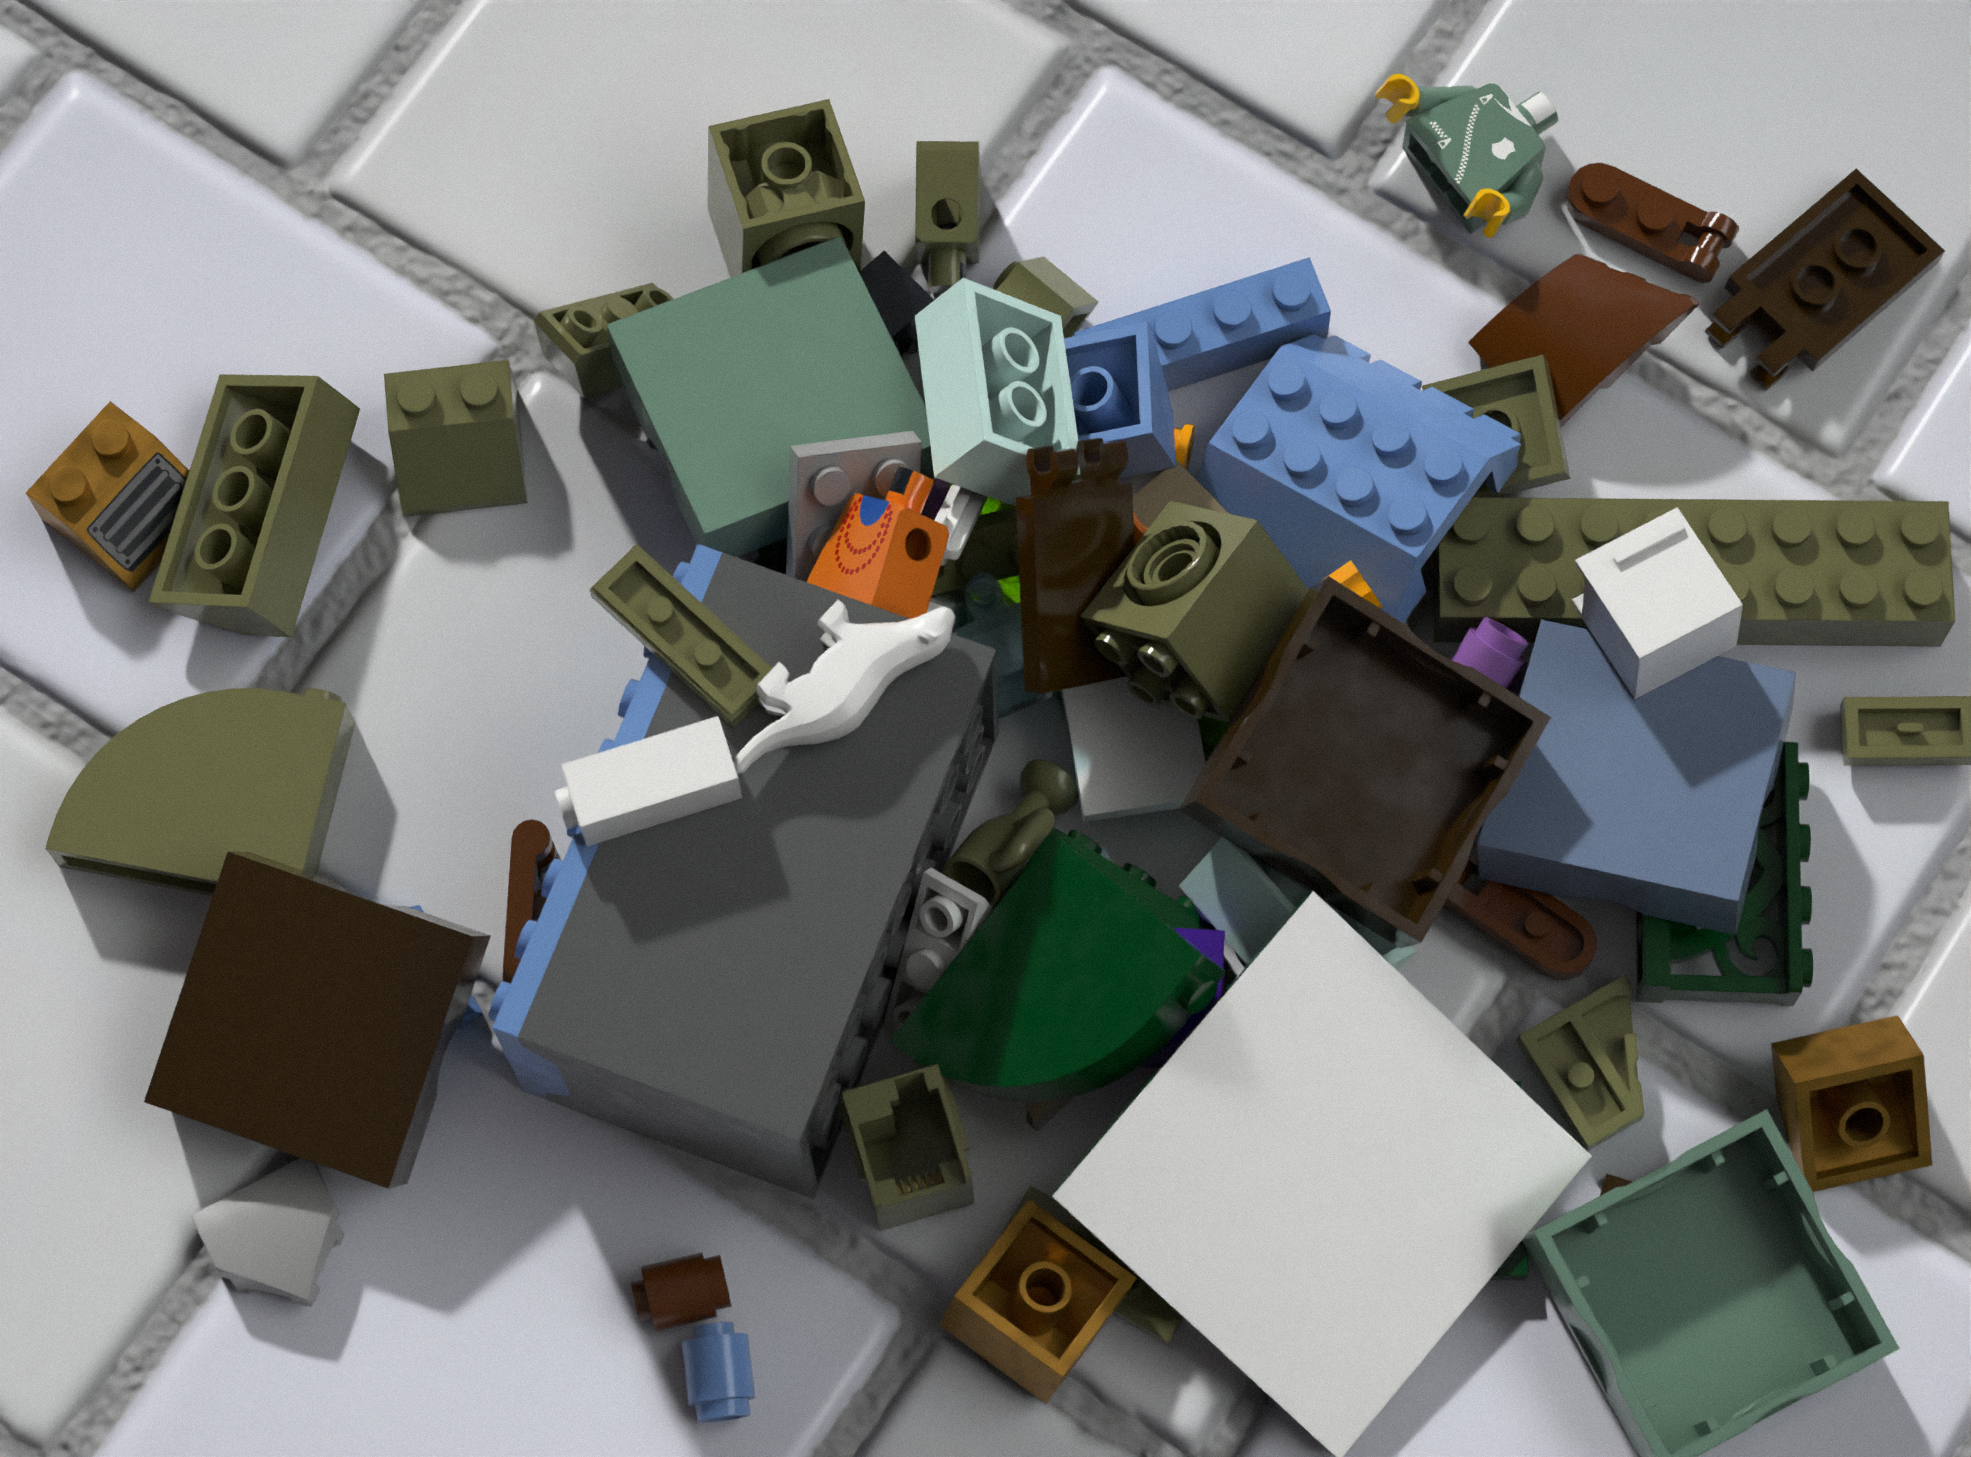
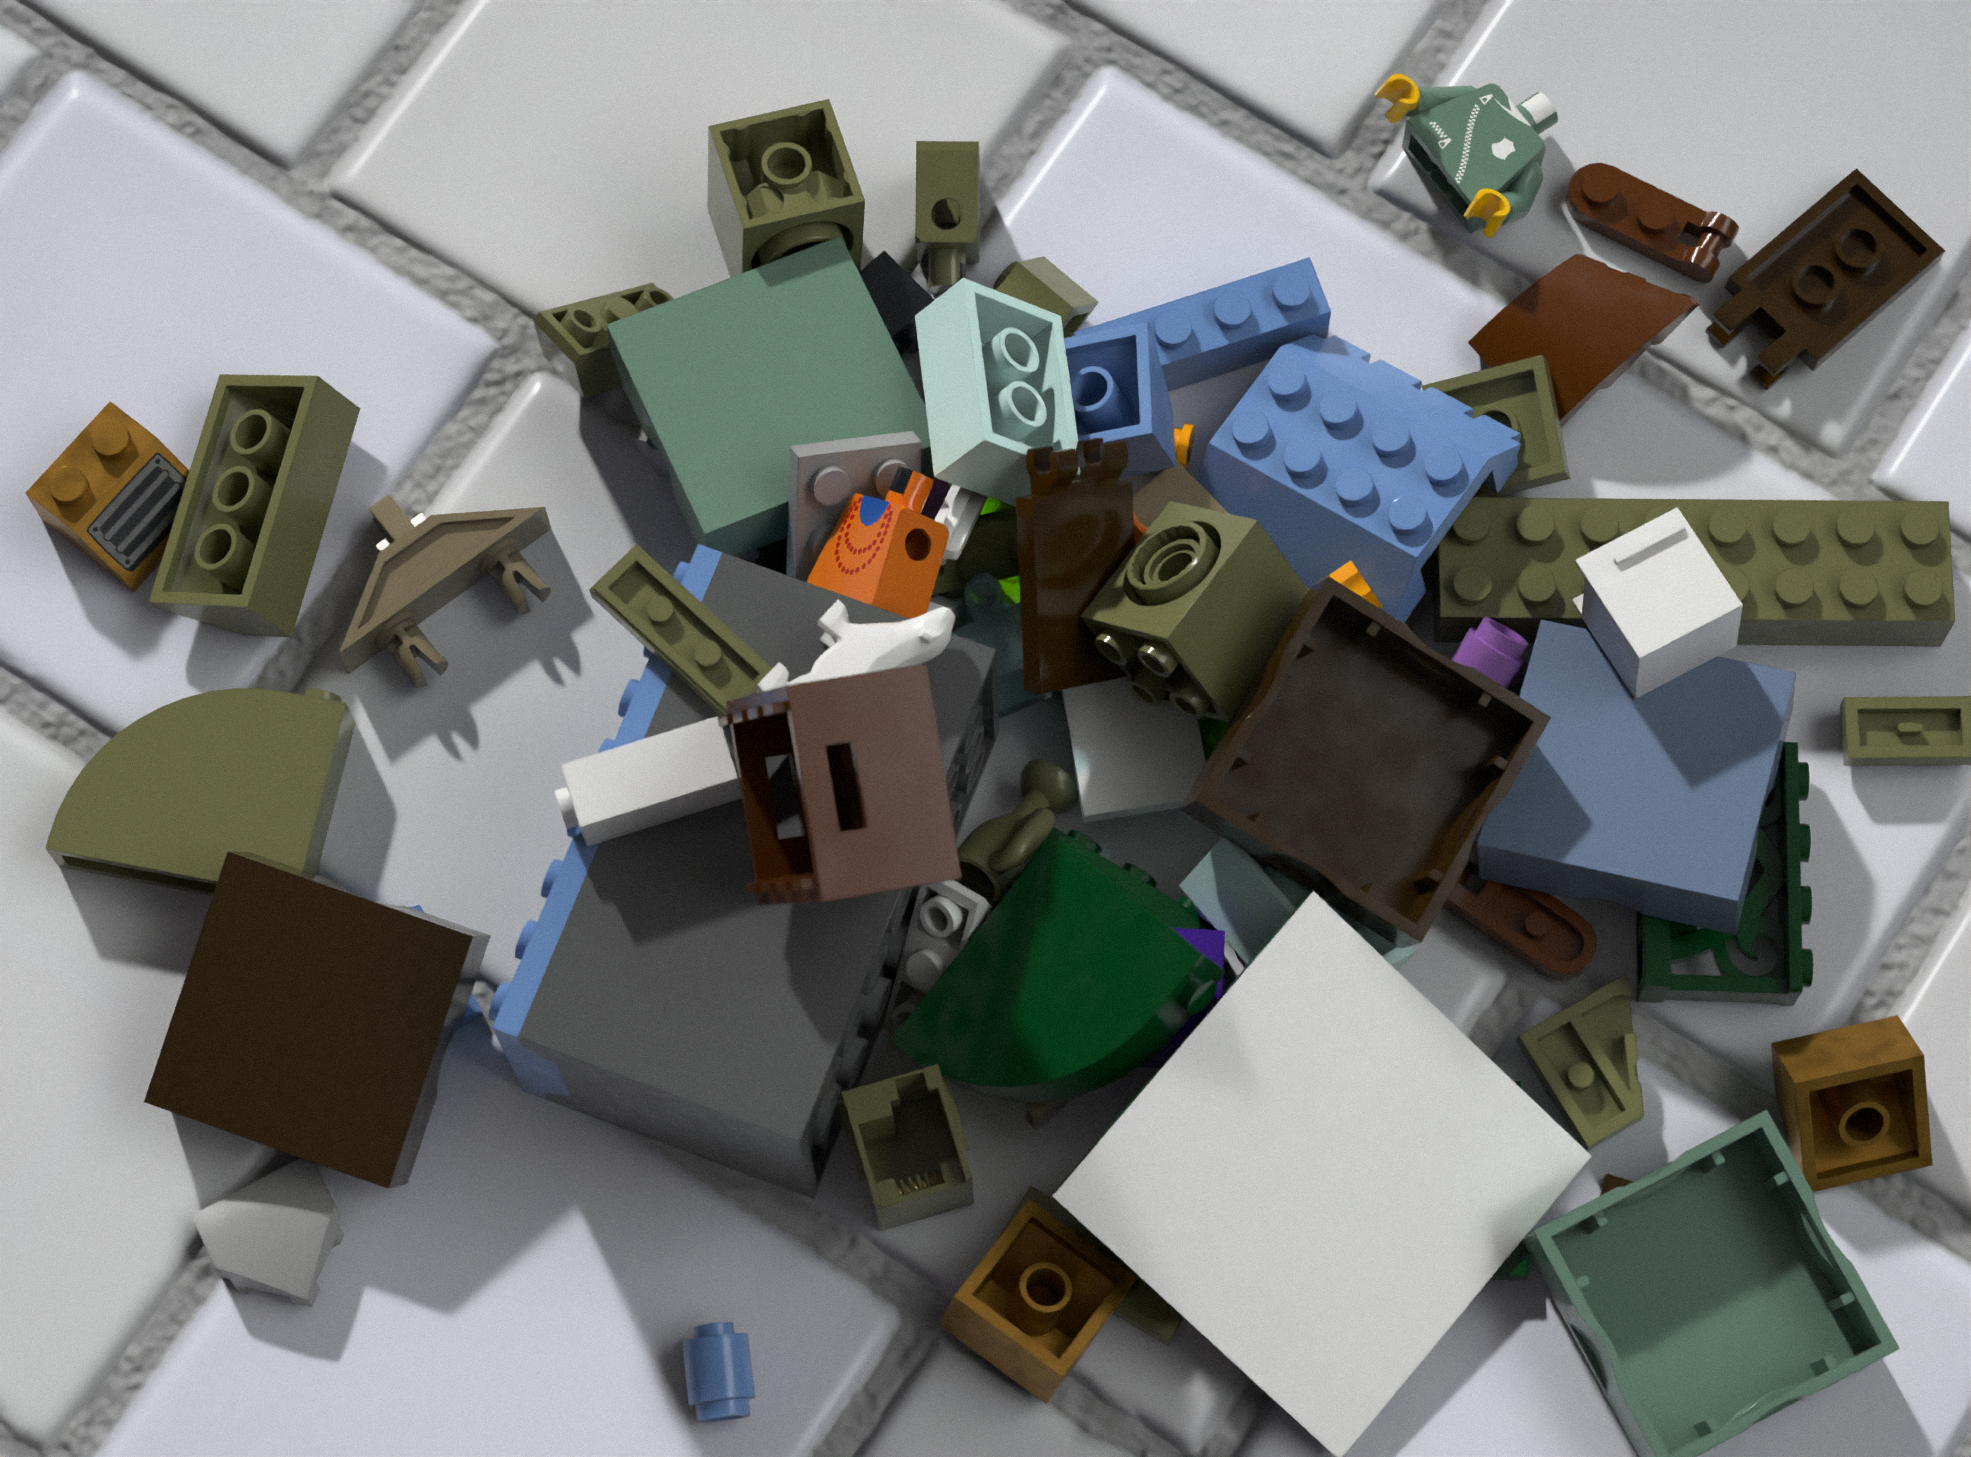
olive slope [384,360,528,517] -> none
reddish brown plate [503,819,557,984] -> none
reddish brown brick [631,1252,732,1332] -> none
none -> dark tan connector [338,494,552,688]
none -> reddish brown container [718,663,962,905]

